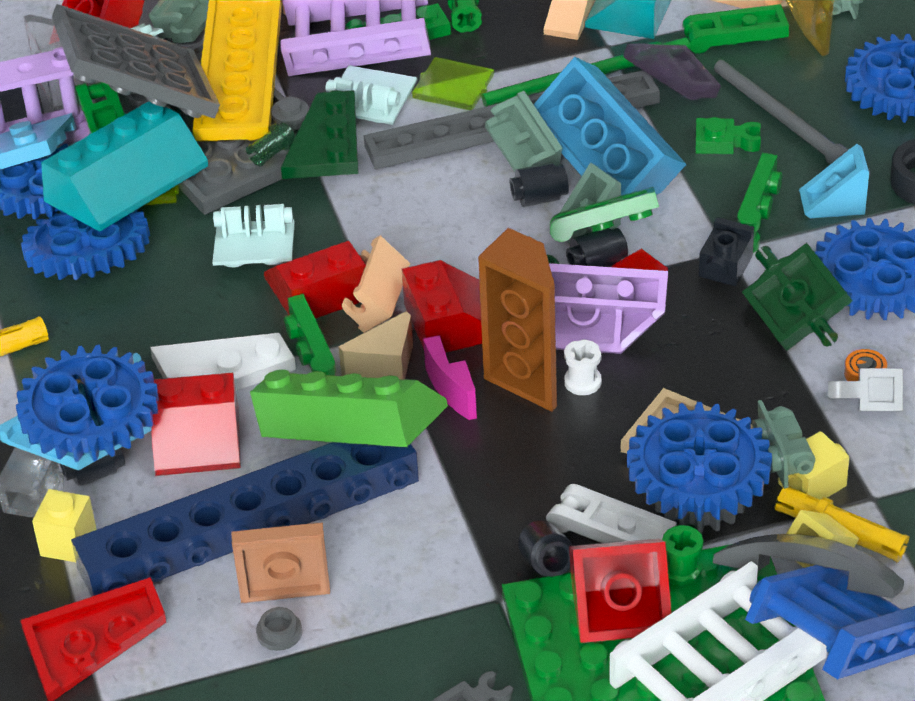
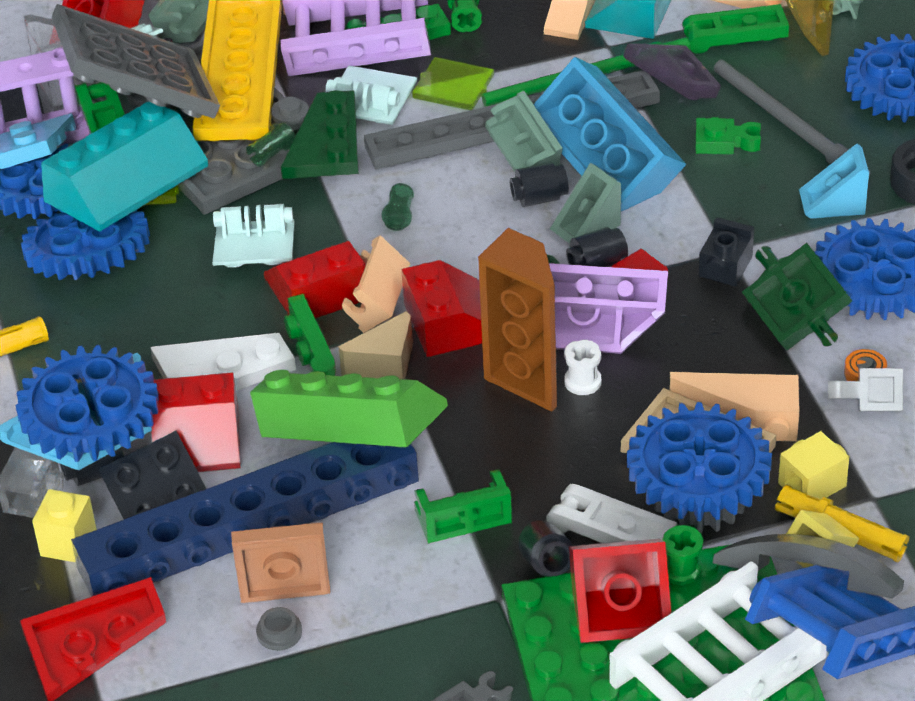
dark pink slope [423,335,477,420] -> none
plate [550,187,659,242] -> none
green plate [737,152,782,253] -> none
sand green hinge [752,400,815,489] -> none
none -> black hinge [98,431,206,519]
none -> clear green pin [381,183,414,231]
none -> green hinge [414,470,512,544]
none -> light nougat slope [670,372,799,442]

